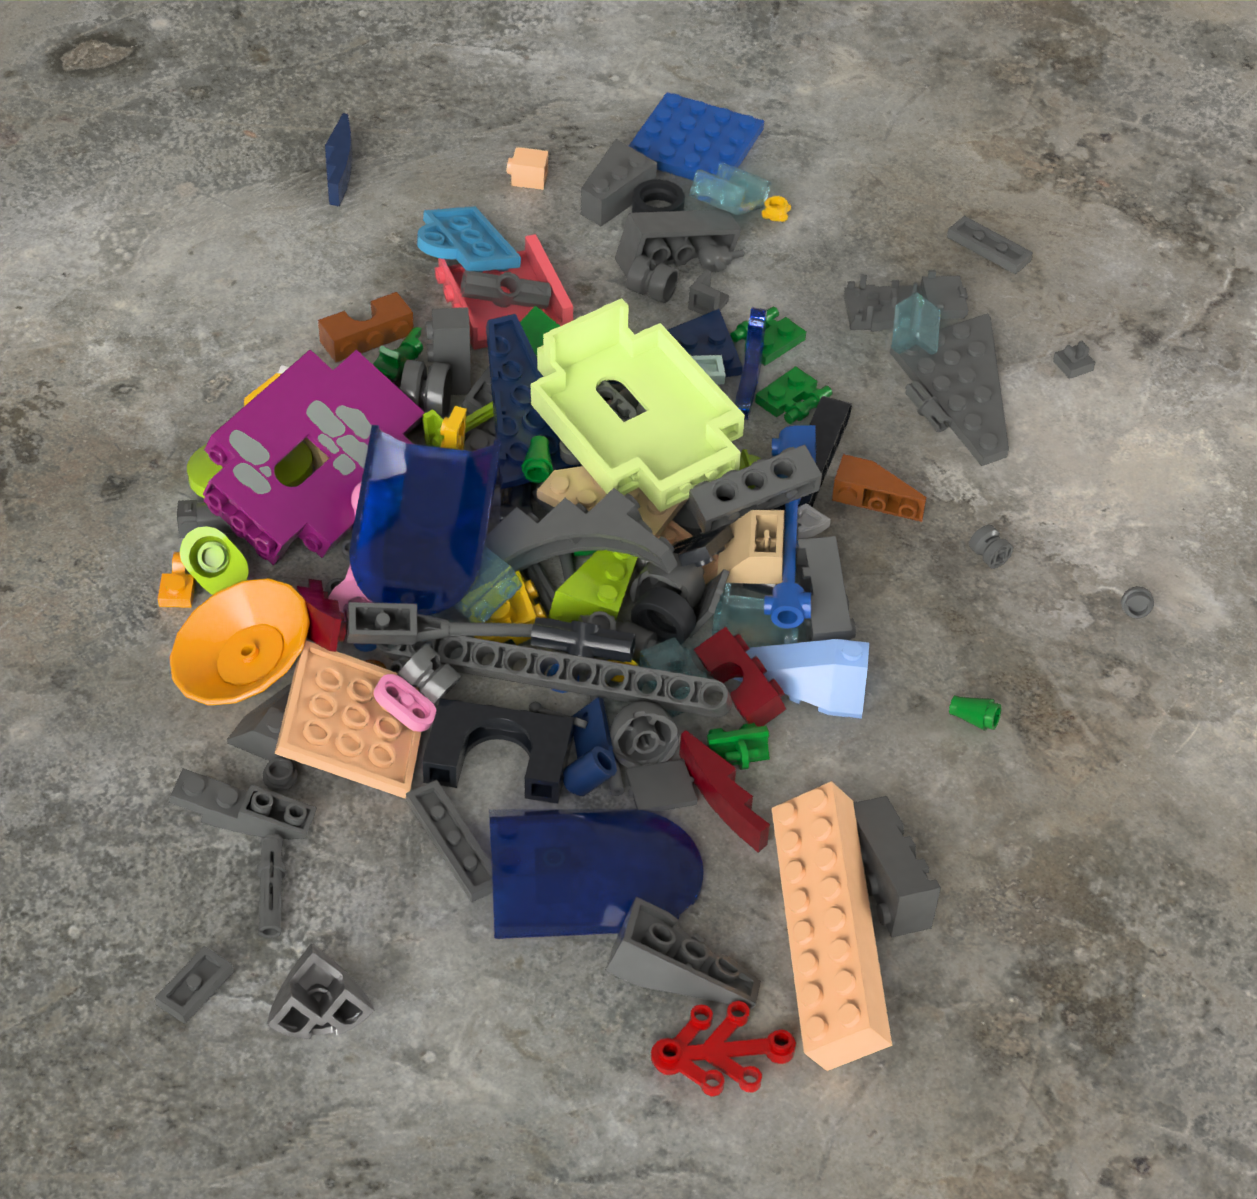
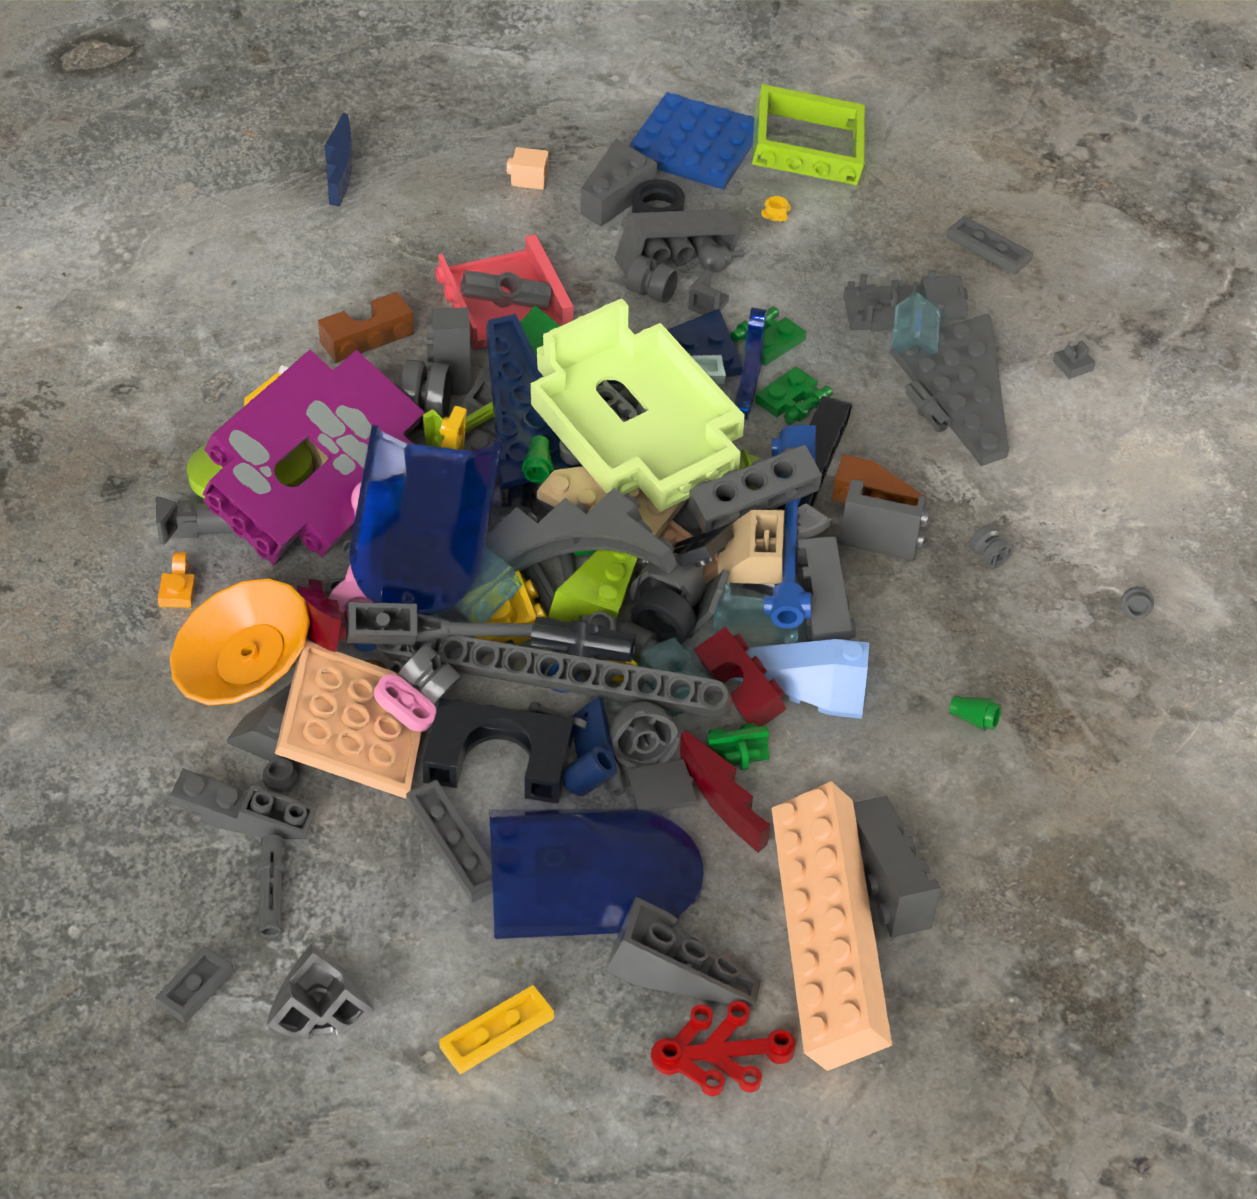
lime piece [180,526,249,595] -> none
green piece [373,327,424,383] -> none
dark azure plate [417,206,521,273] -> none
clear light blue panel [689,163,772,215] -> none
none -> dark grey slope [156,496,178,545]
none -> yellow plate [439,985,554,1074]
none -> lime window [752,84,865,185]
none -> dark grey panel [839,479,930,560]

